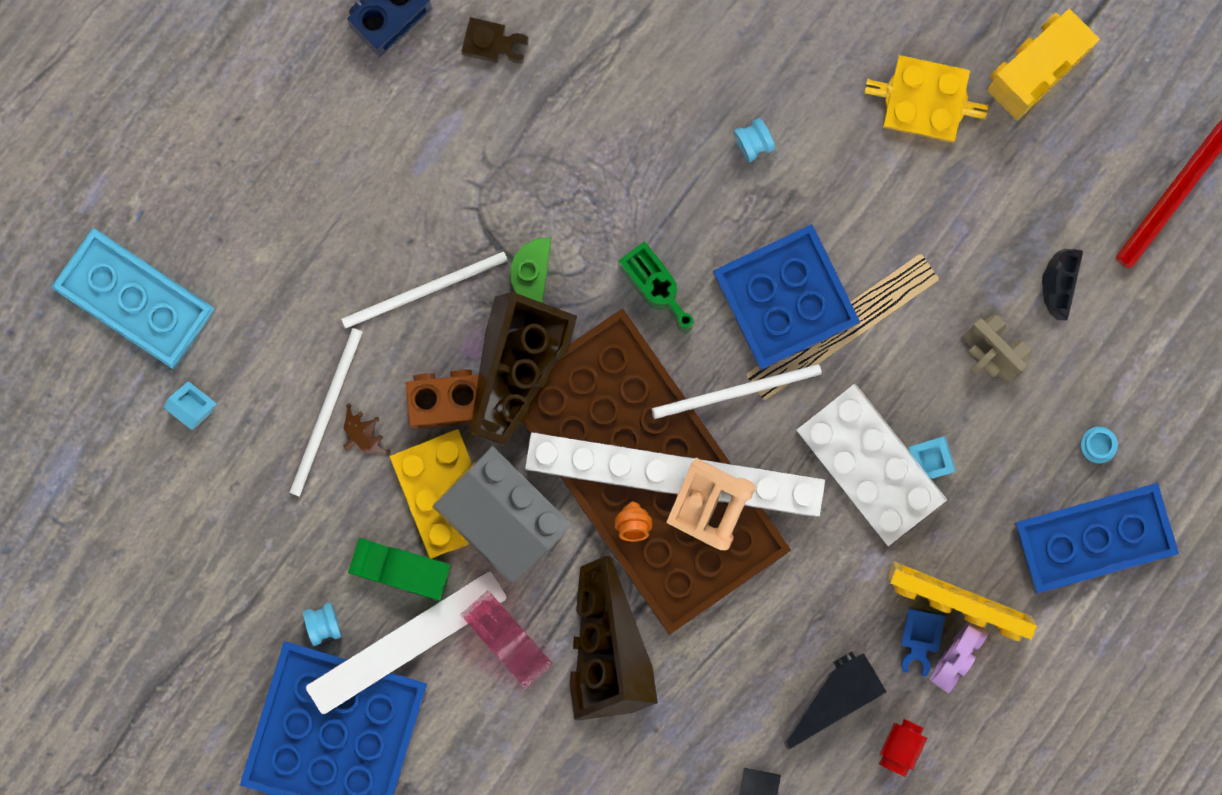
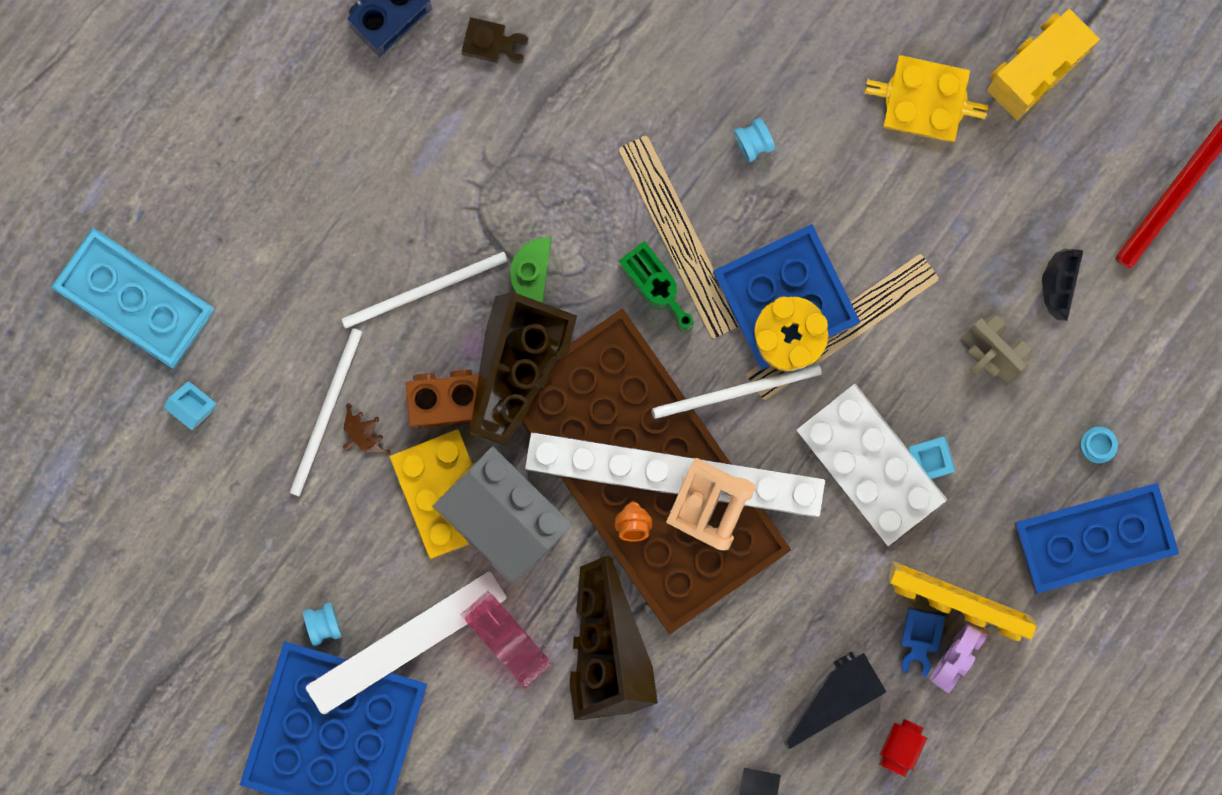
green piece [348,538,452,602] -> none
none -> tan sticker [619,136,739,338]
none -> yellow plate [754,297,828,371]

